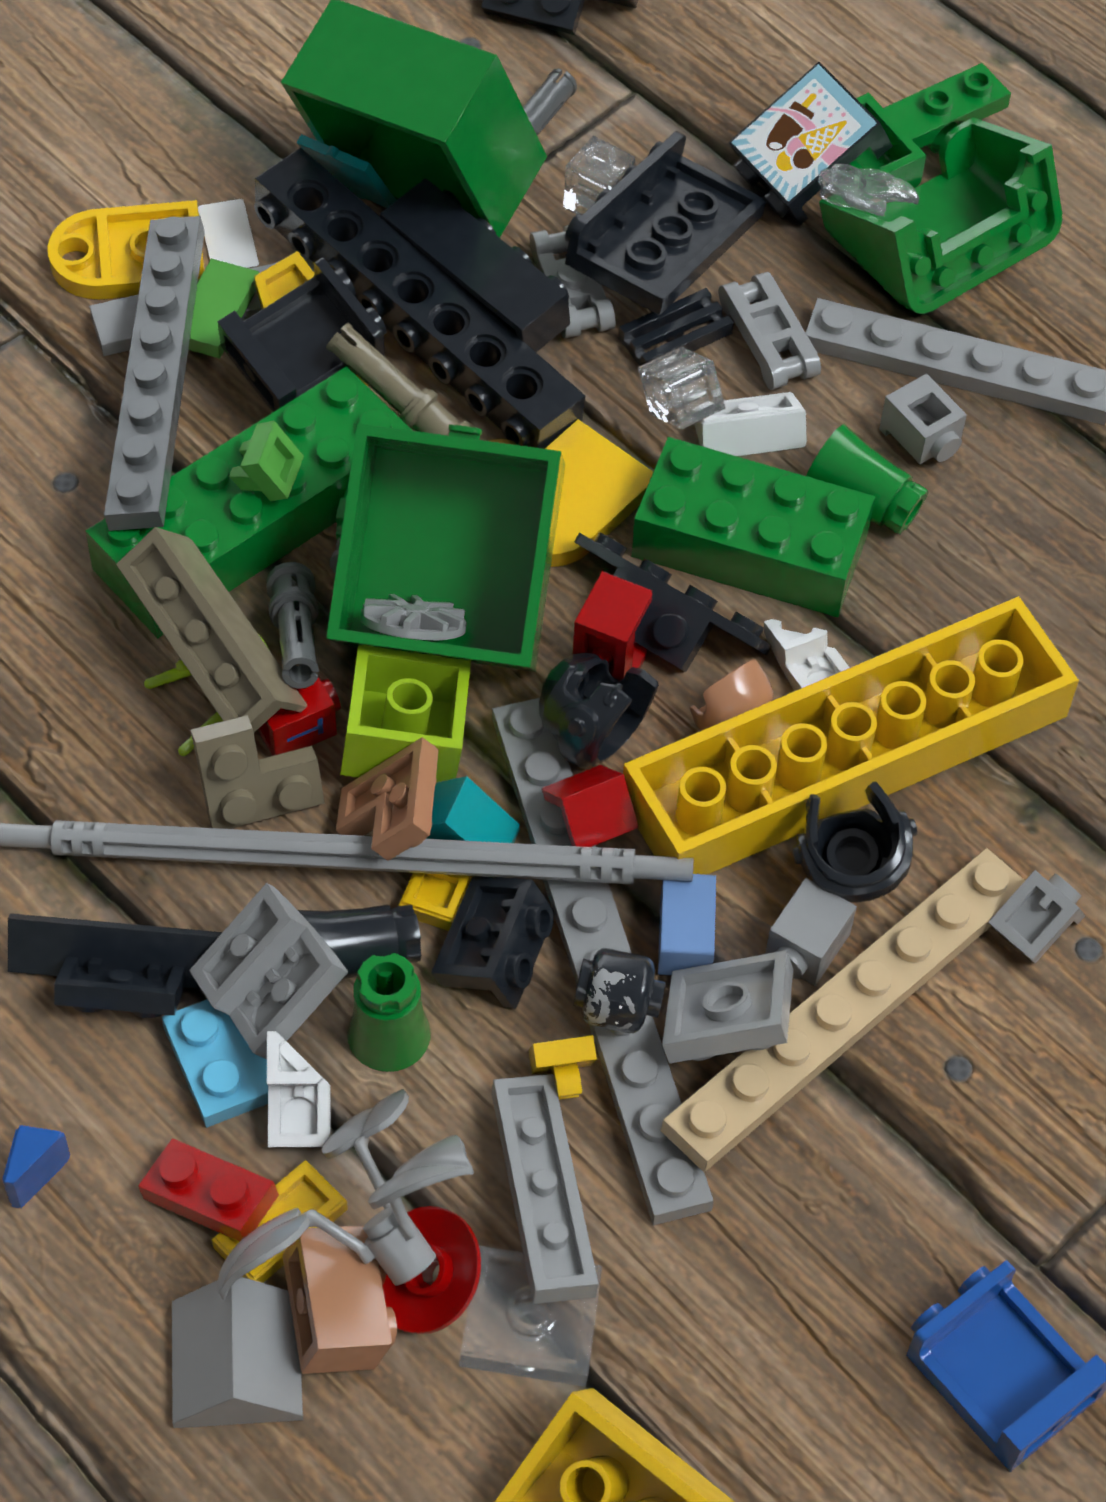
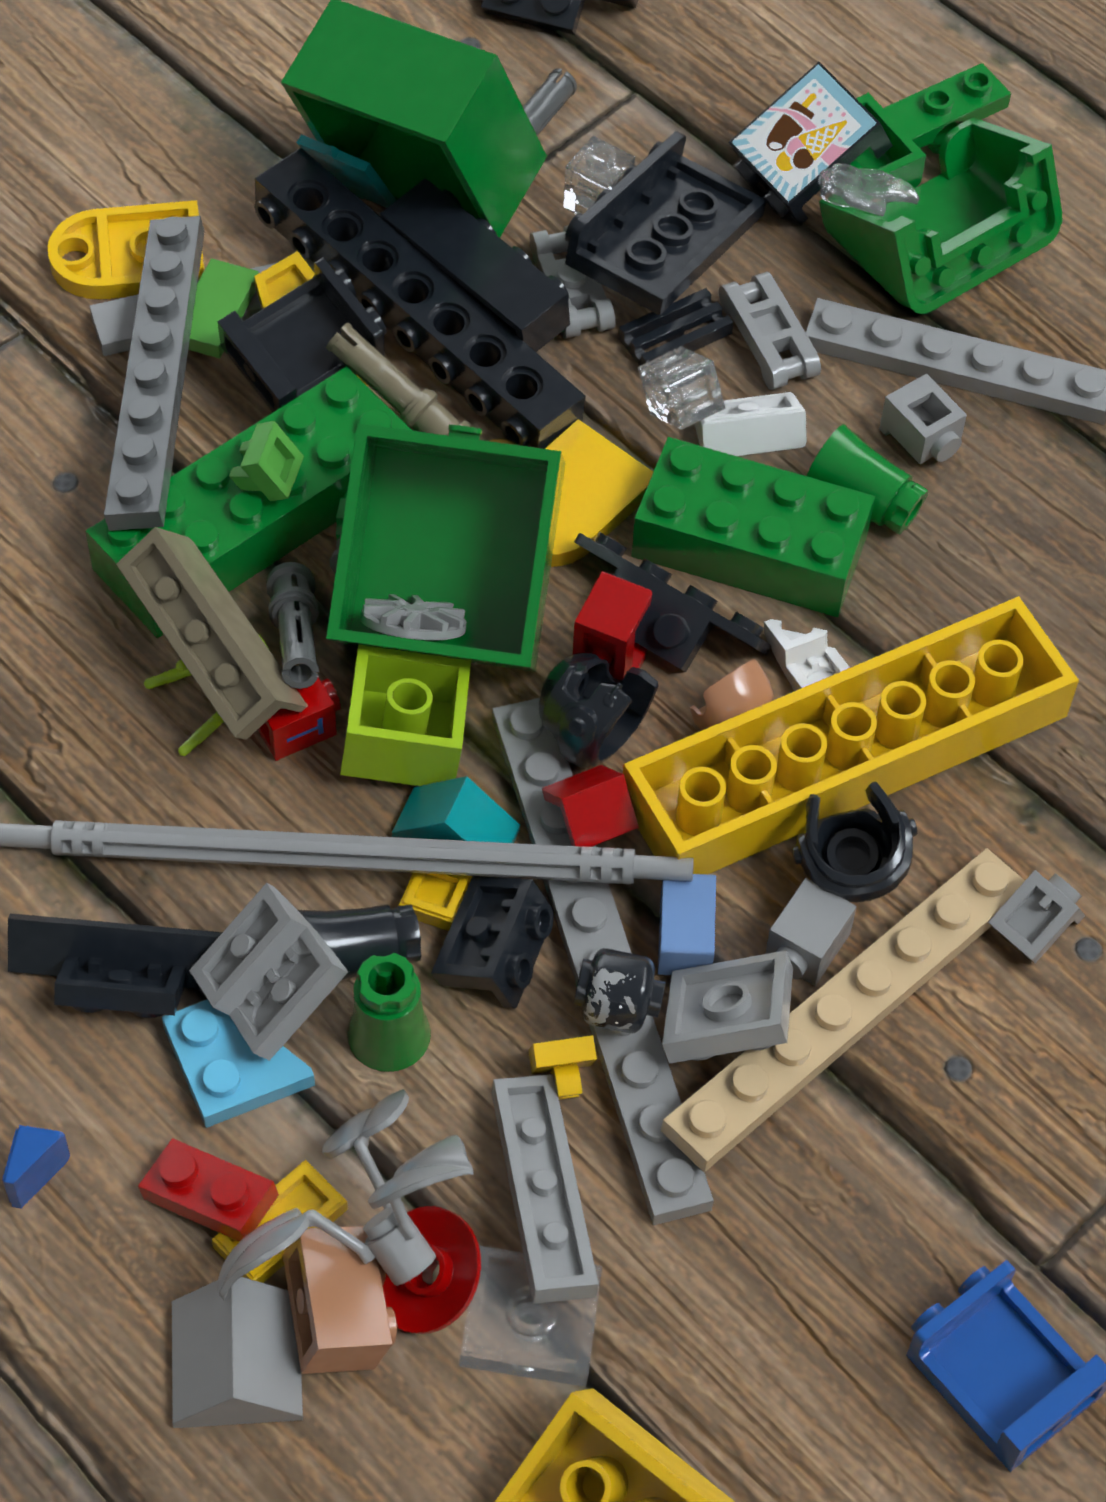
dark tan plate [191,715,325,829] -> none
white sticker [198,199,259,268] -> none
white slope [267,1031,331,1148] -> none
nougat plate [336,737,439,861] -> none

